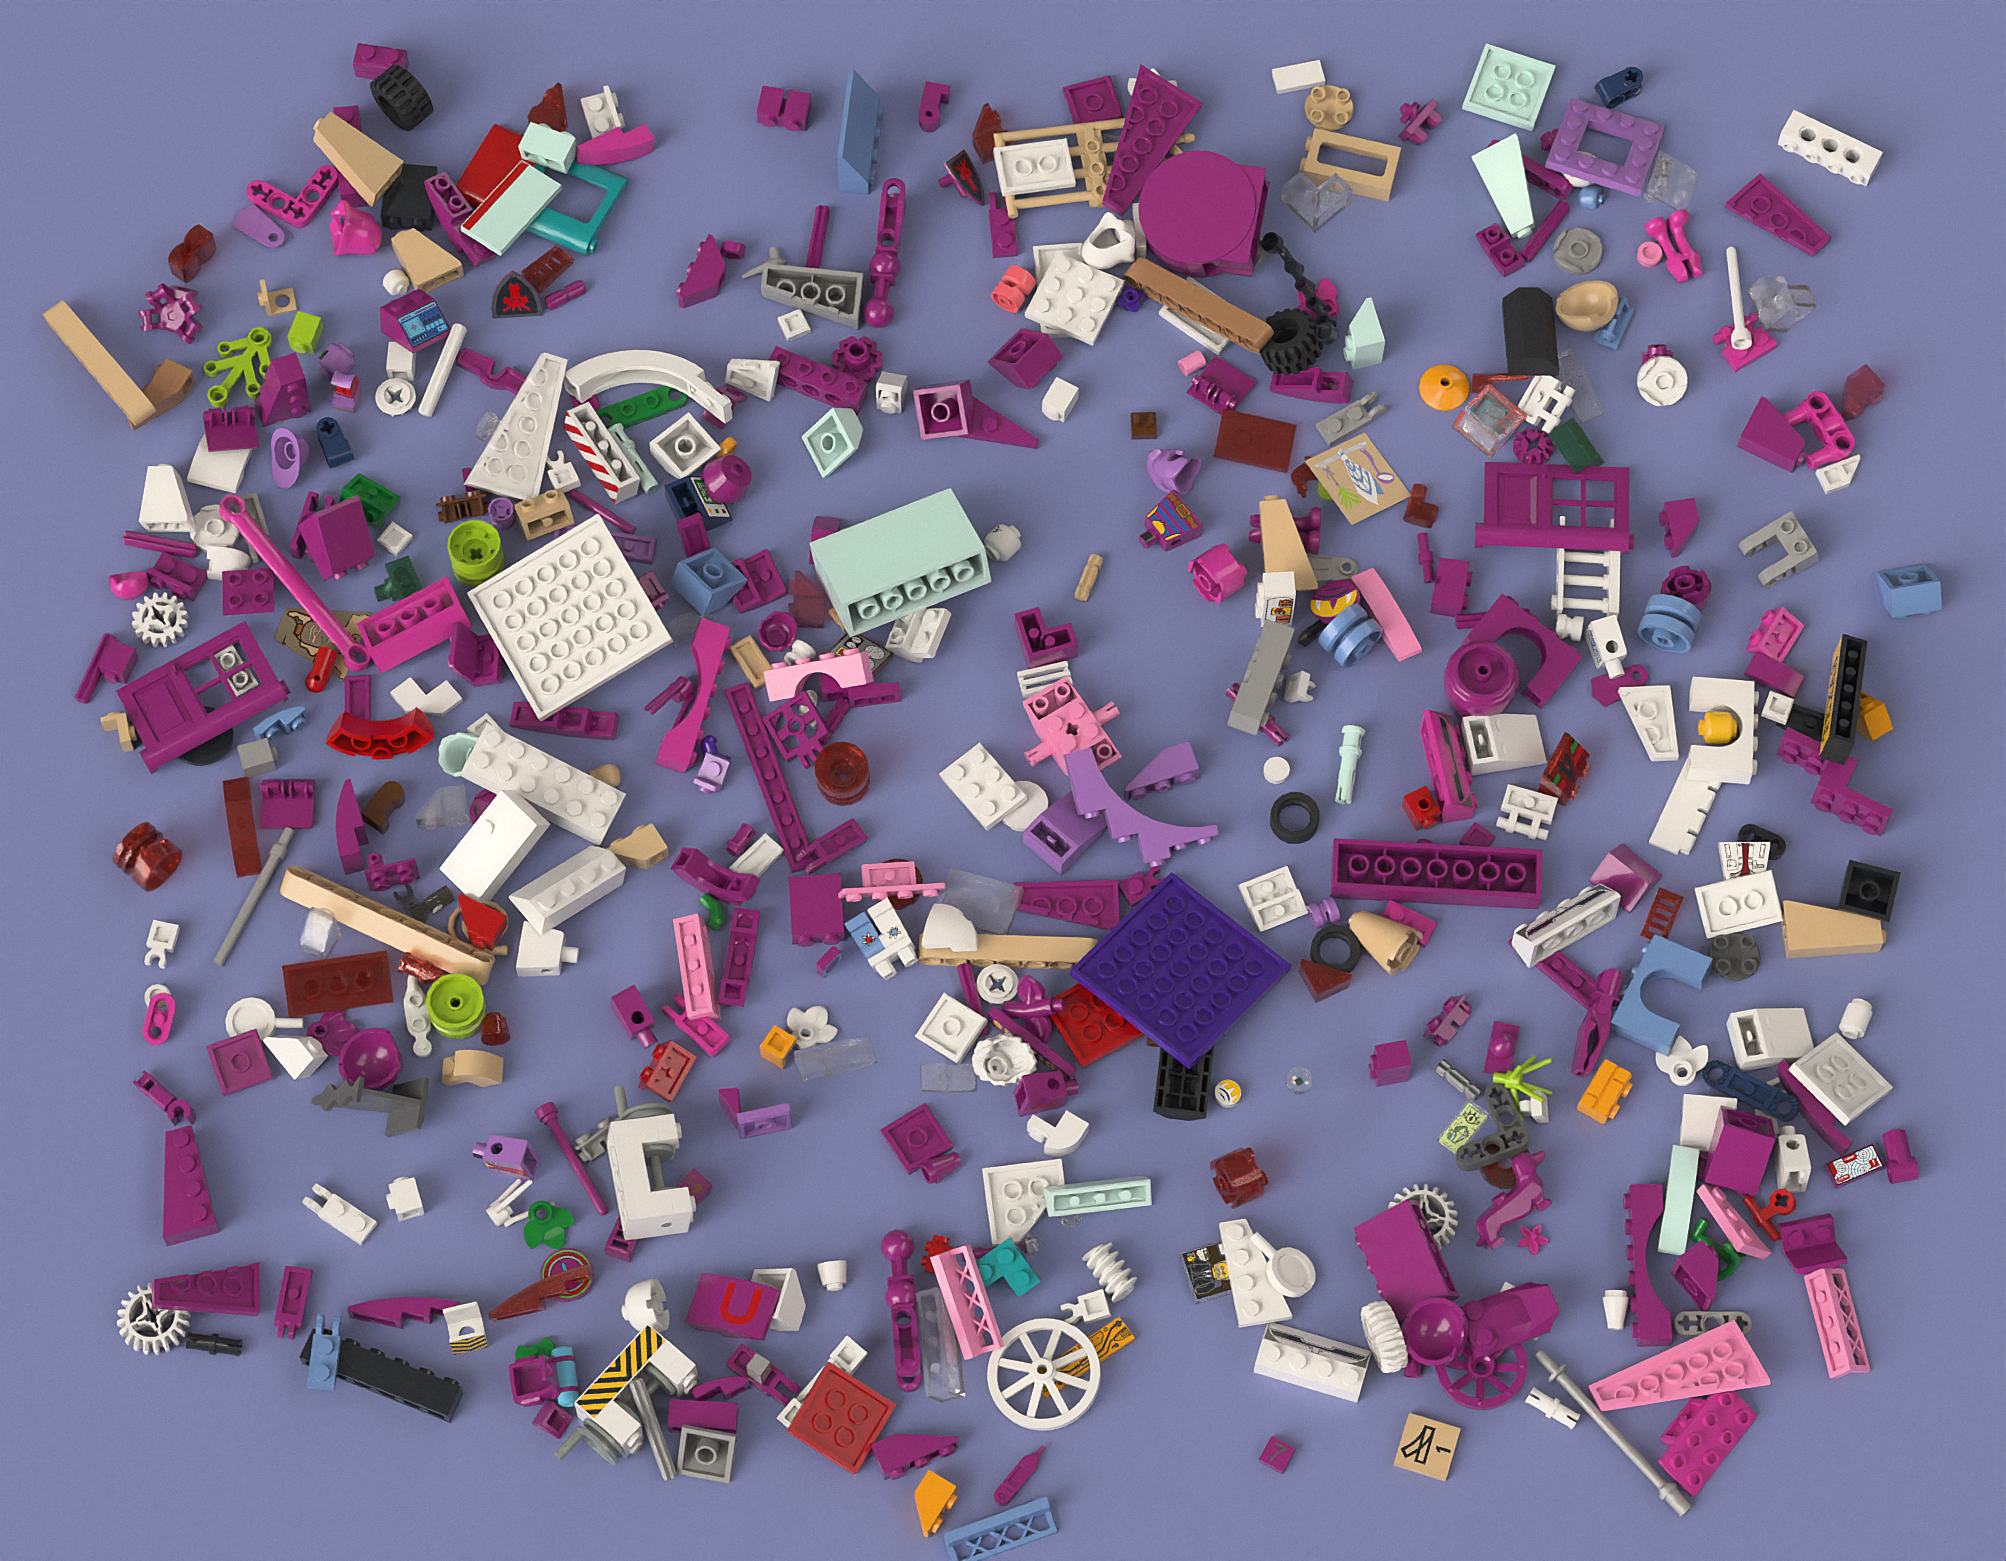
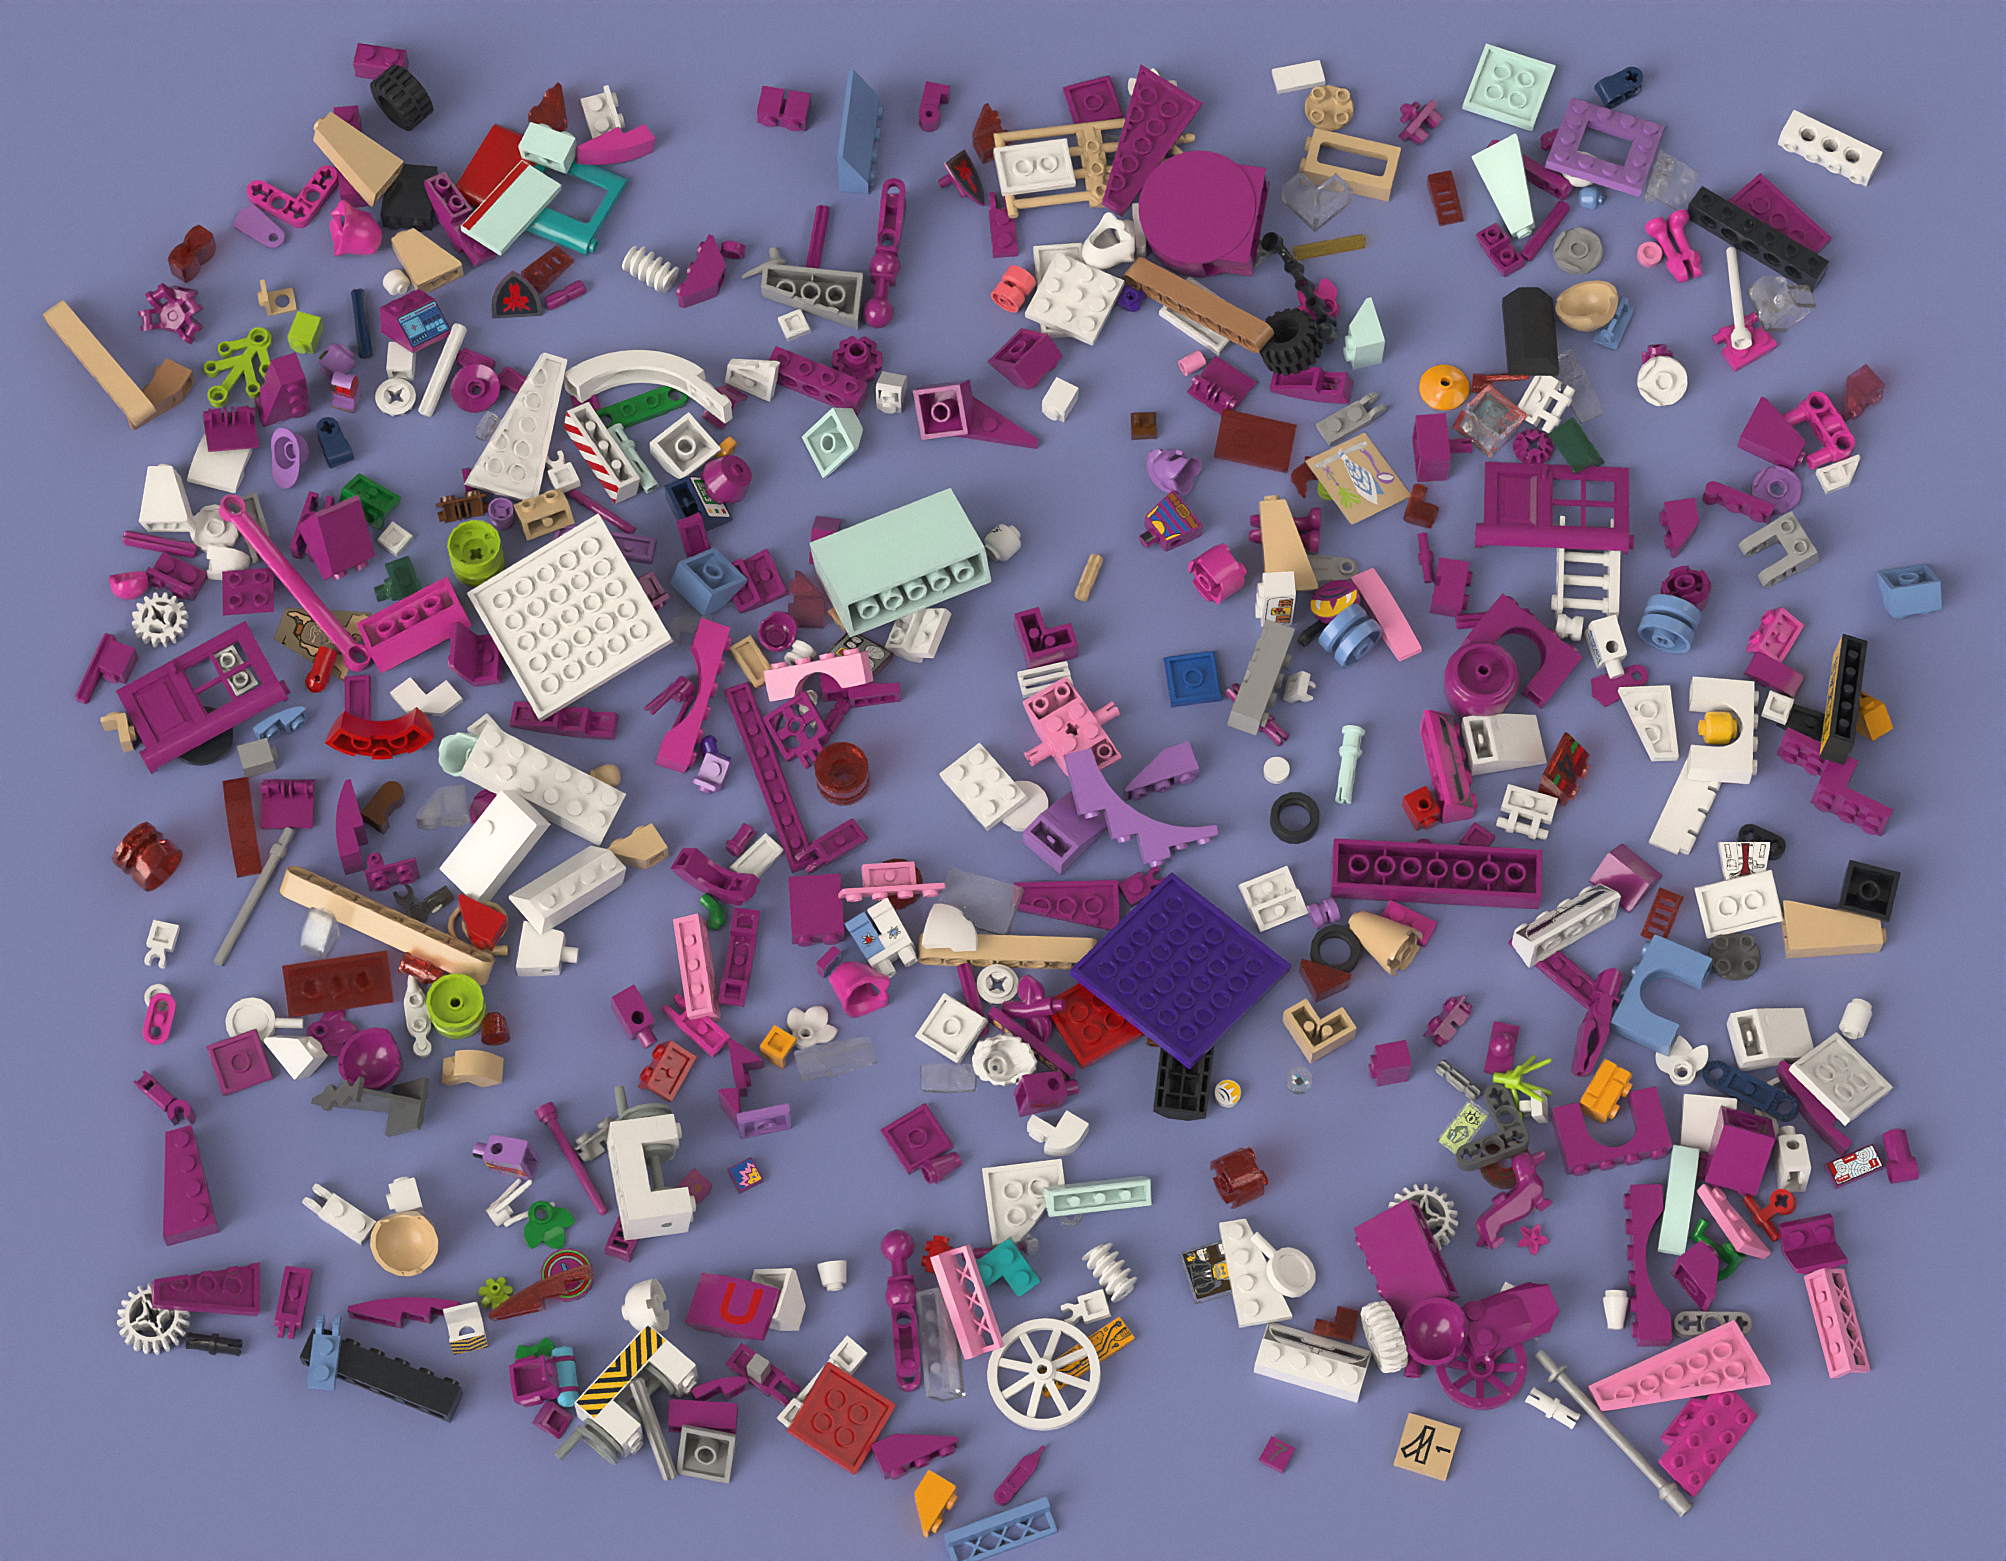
none -> dark blue axle [351,288,373,359]
none -> tan cylinder [370,1211,438,1276]
none -> magenta dish [450,364,500,413]
none -> lime plant [478,1277,514,1310]
none -> white piece [622,246,679,293]
none -> tile [727,1157,763,1194]
none -> magenta slope [728,1039,764,1097]
none -> dark pink piece [829,961,891,1018]
none -> blue tile [1163,651,1222,708]
none -> tan brick [1282,999,1357,1064]
none -> clear yellow axle [1293,234,1366,260]
none -> clear red piece [1313,1306,1359,1342]
none -> magenta brick [1412,413,1473,482]
none -> clear red slope [1426,170,1464,226]
none -> magenta arch [1551,1086,1672,1176]
none -> black brick [1687,186,1829,293]
none -> magenta plate [1702,481,1775,524]
none -> medium lavender tile [1751,466,1802,515]

